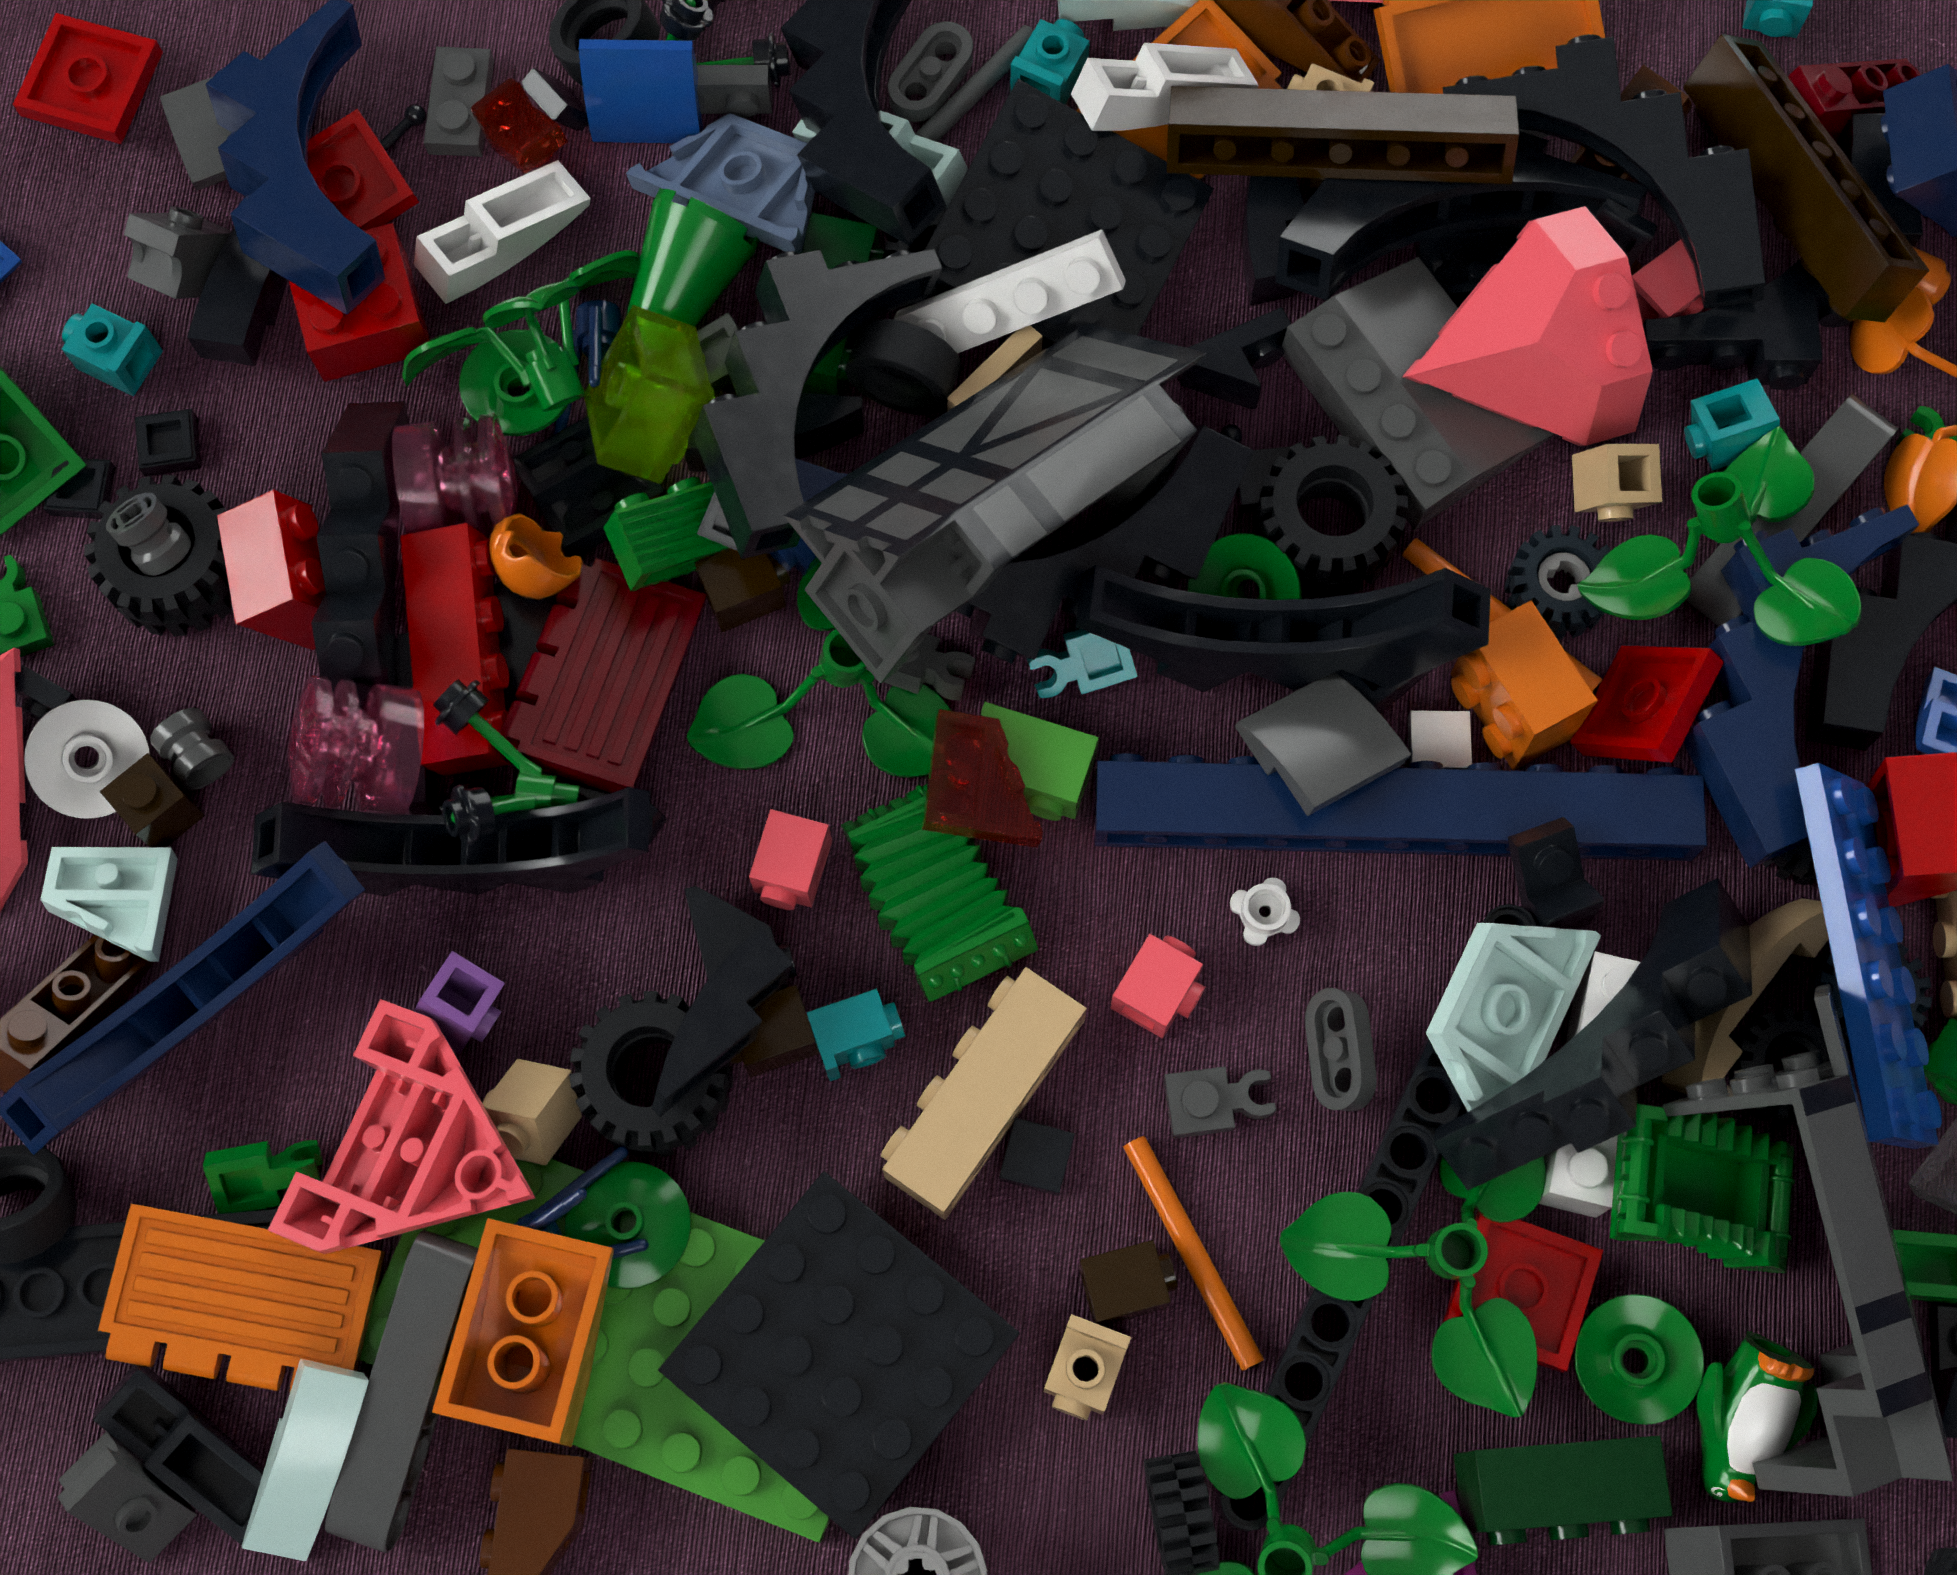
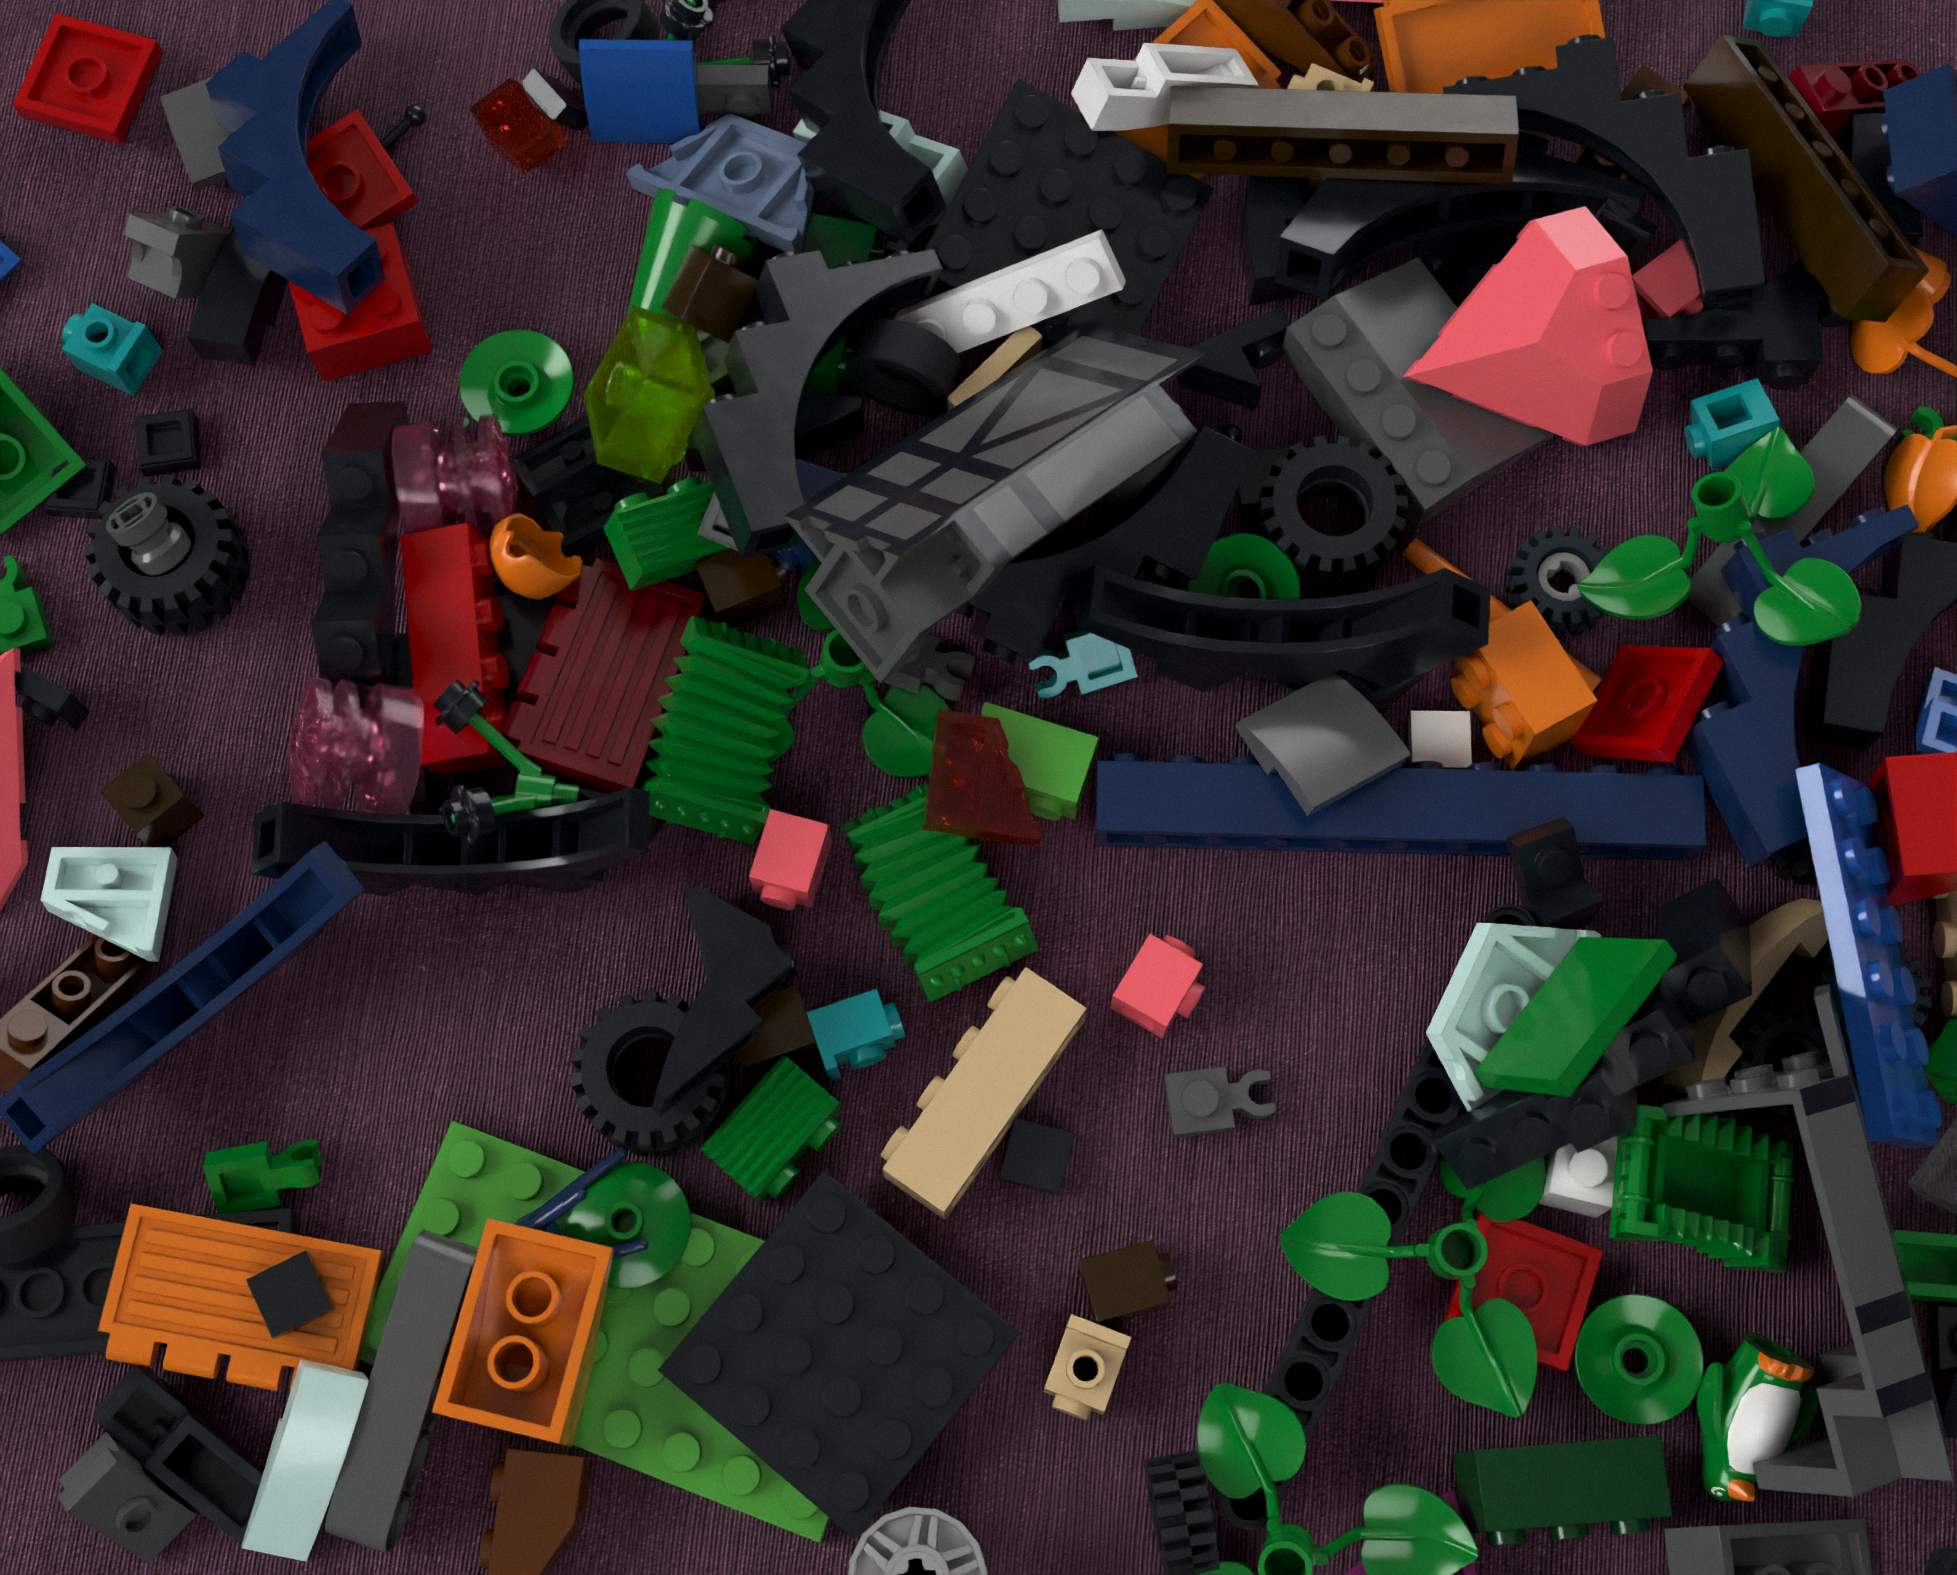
white dish [24,700,150,819] -> none
dark grey wheel [150,707,234,791] -> none
slope [217,489,326,650] -> none
coral wedge [268,999,536,1254] -> none
green plant [402,250,640,412] -> none
white slope [414,160,591,304] -> none
medium lavender brick [414,951,505,1054] -> none
dark grey plate [424,46,494,157] -> none
tan brick [482,1059,582,1166] -> none
dark blue plant [554,300,649,434] -> none
dark grey plate [888,21,973,122] -> none
dark grey bar [915,25,1034,142] -> none
teal brick [1011,19,1090,105] -> none
orange bar [1123,1136,1264,1372] -> none
white plate [1230,878,1300,946] -> none
dark grey plate [1305,988,1377,1112] -> none
tan brick [1572,444,1662,522] -> none
none -> black tile [246,1250,336,1339]
none -> green piece [640,615,810,845]
none -> dark brown brick [661,244,759,343]
none -> green brick [700,1055,842,1204]
none -> green tile [1474,937,1678,1097]

